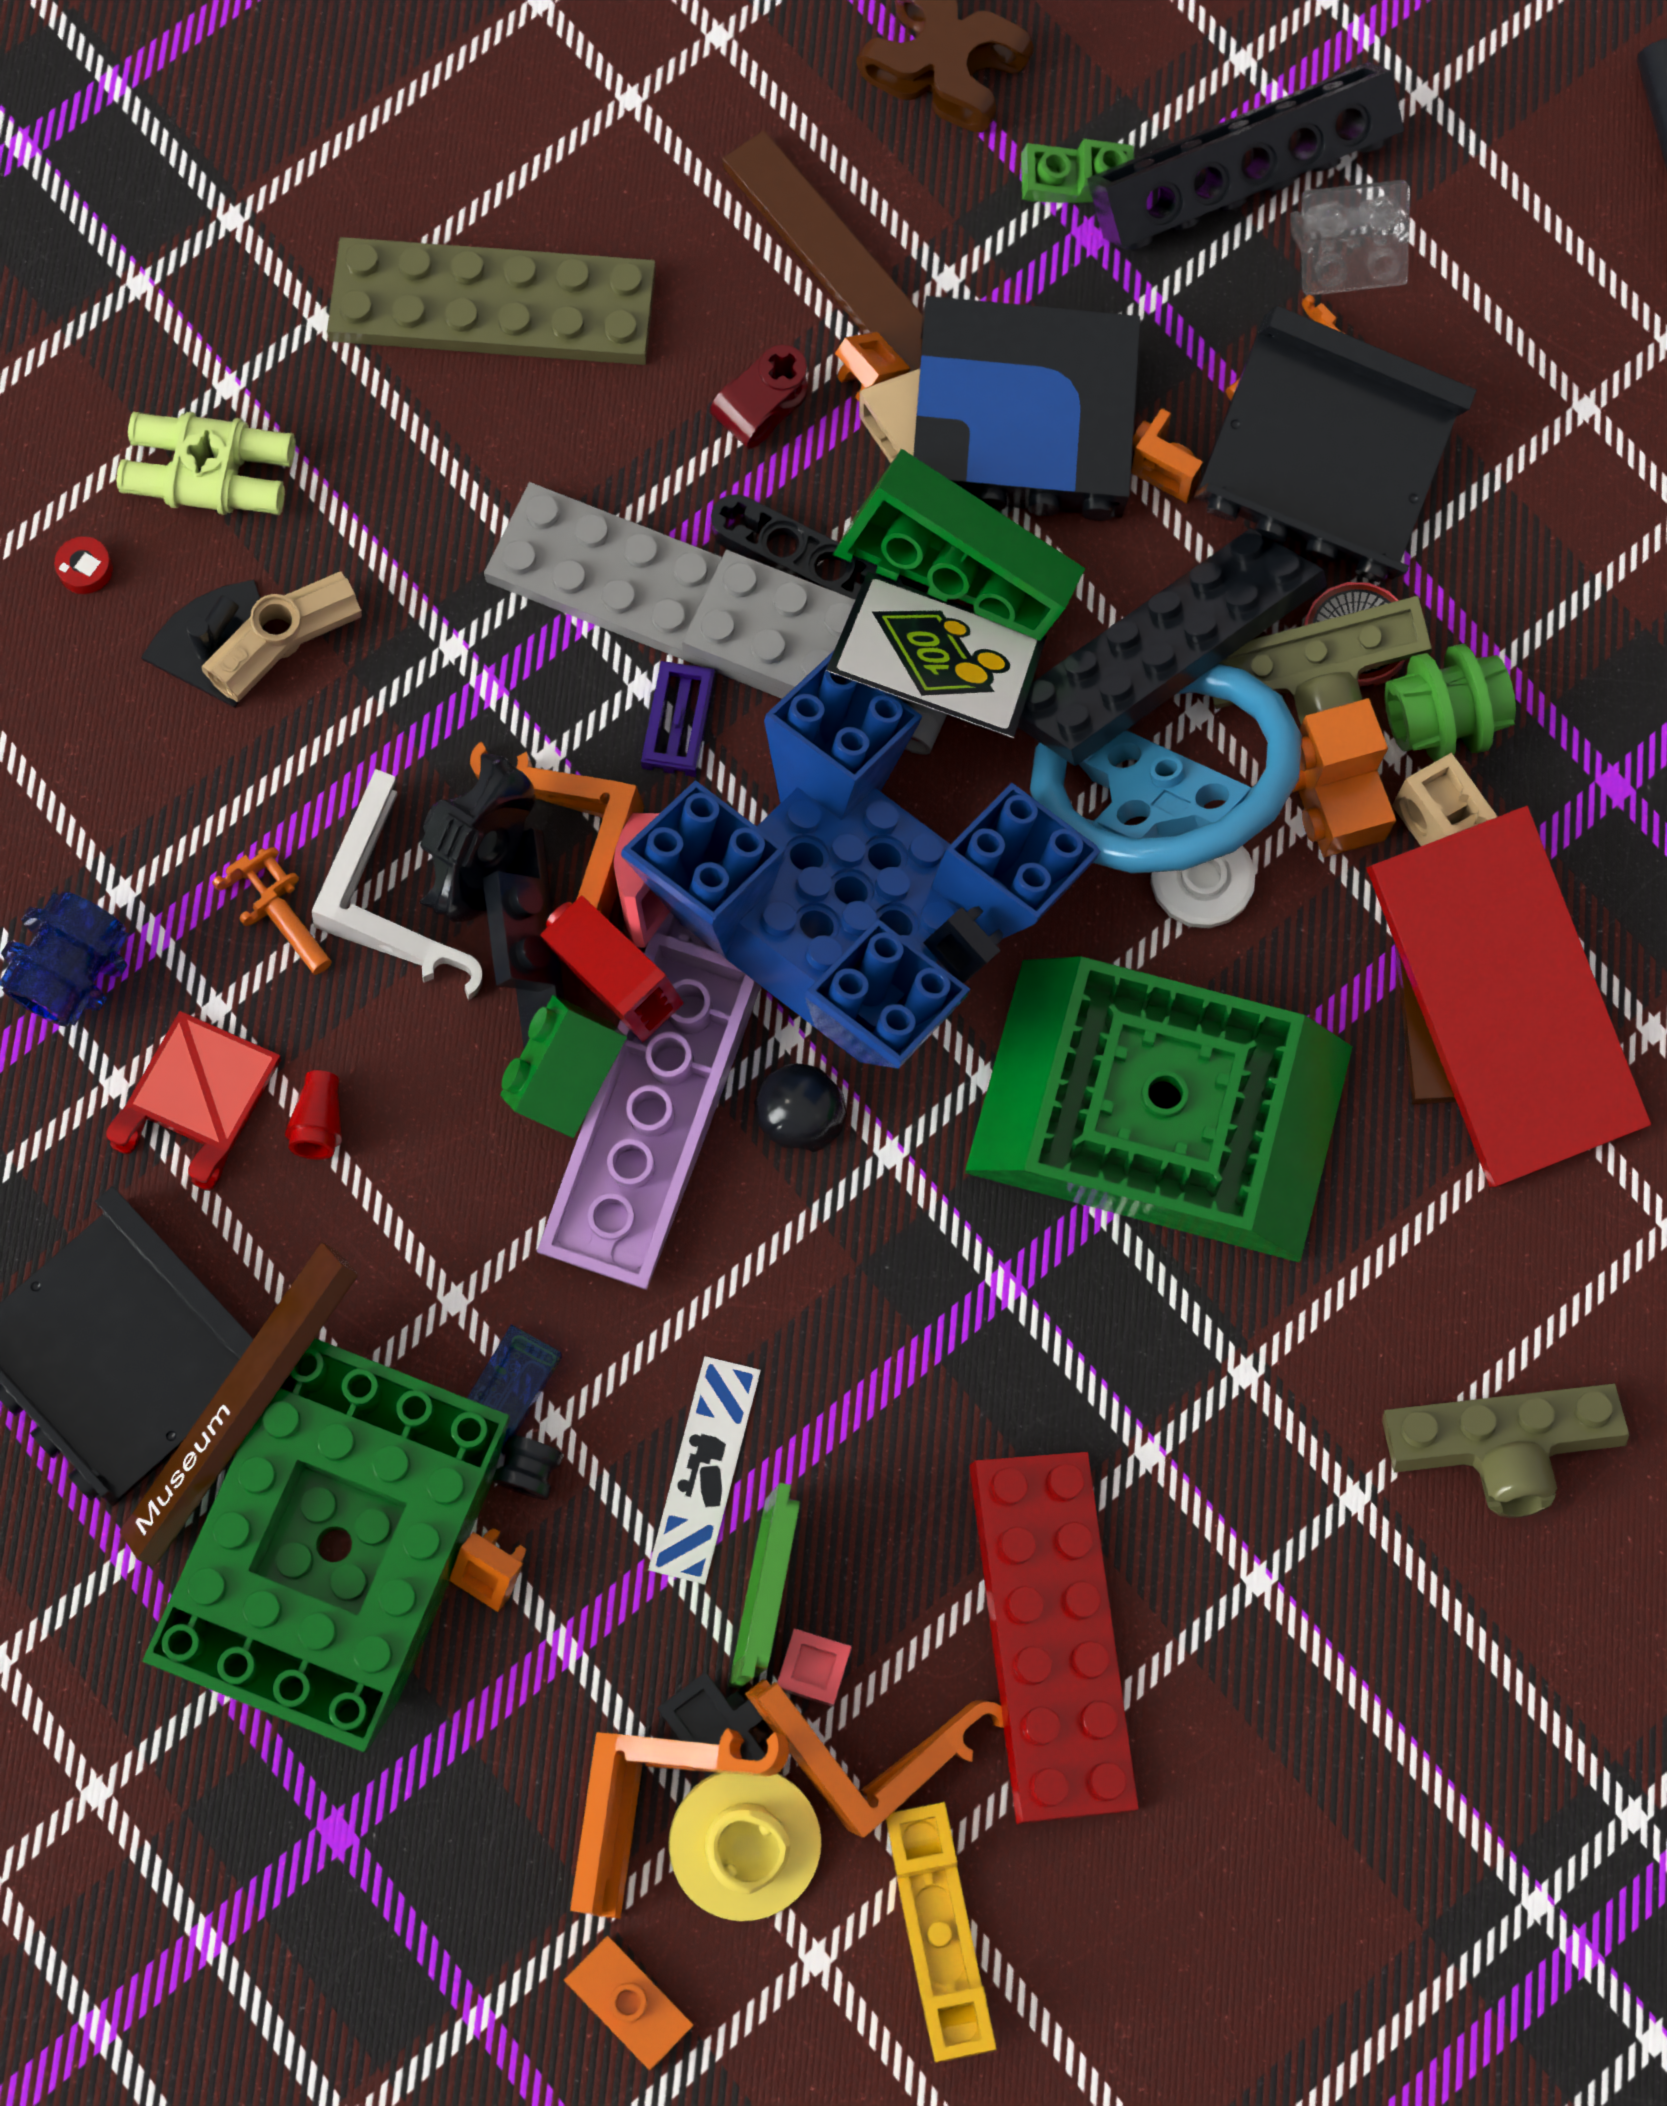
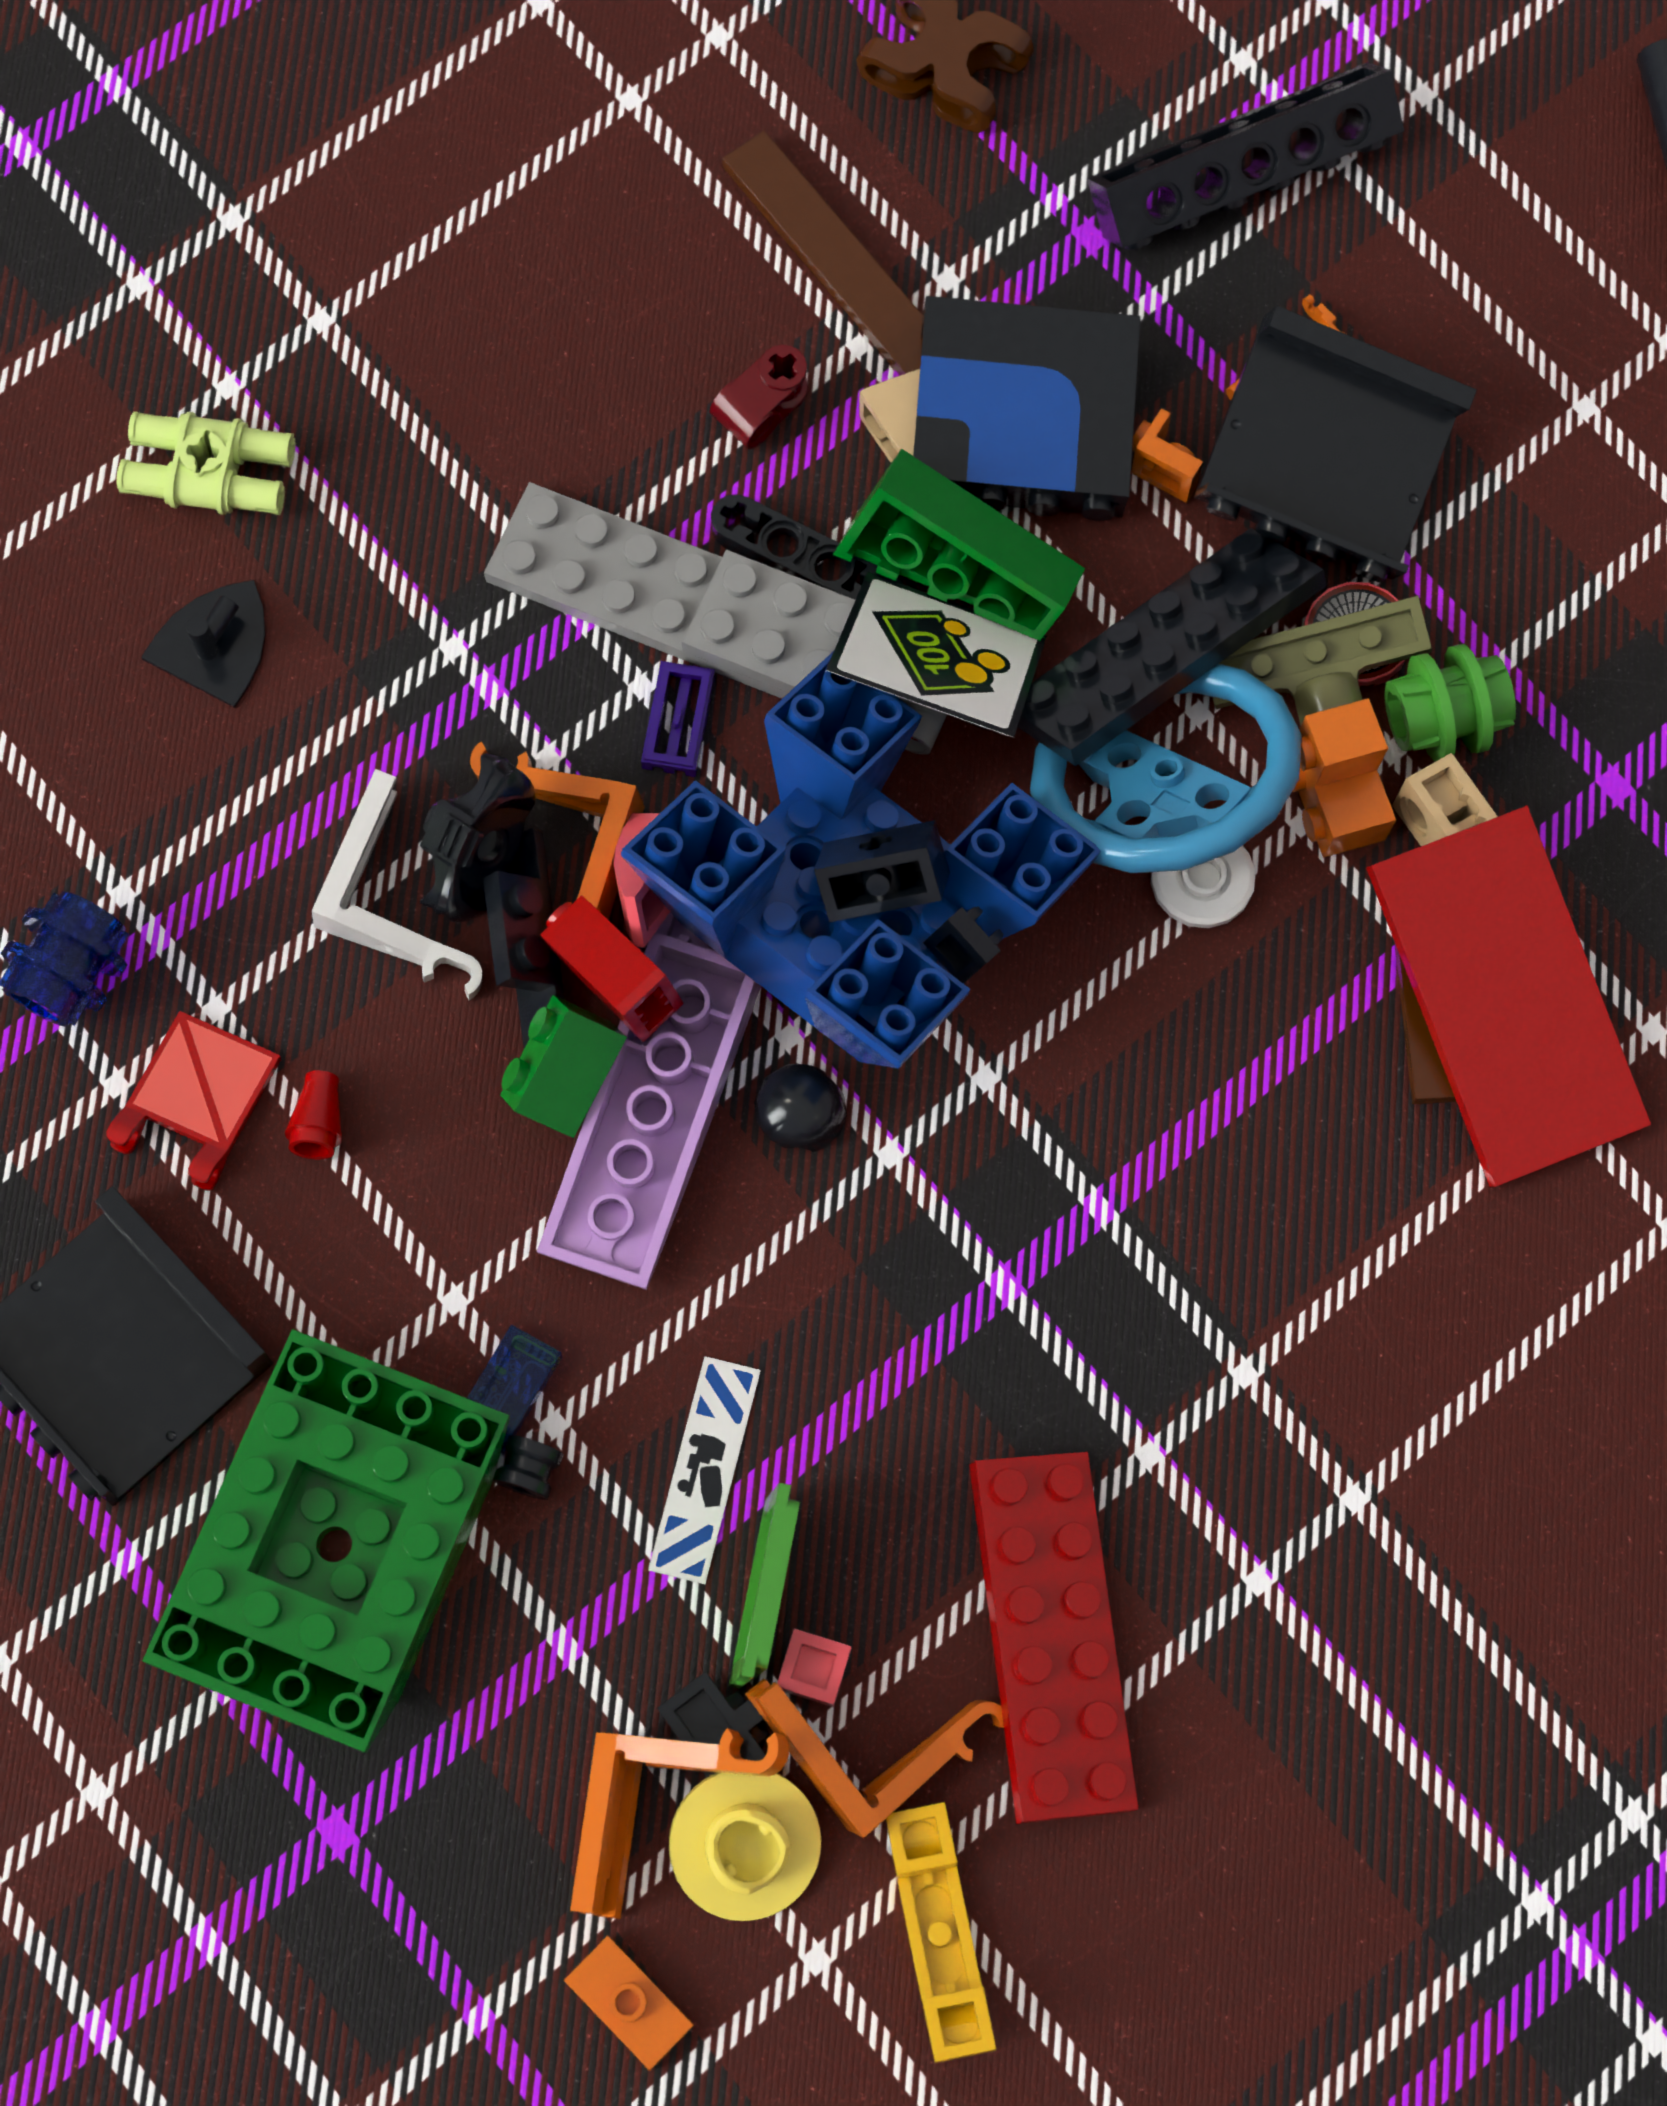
red tile [54,536,113,594] -> none
reddish brown tile [120,1242,358,1567] -> none
tan piece [202,571,362,702] -> none
orange piece [212,847,332,975] -> none
olive plate [327,237,656,365] -> none
orange tile [449,1528,526,1612] -> none
orange tile [835,332,911,402] -> none
green slope [965,956,1353,1262] -> none
bright green slope [1021,139,1134,203] -> none
clear bracket [1291,180,1410,296] -> none
olive plate [1382,1384,1629,1518] -> none
none -> black brick [814,820,950,922]

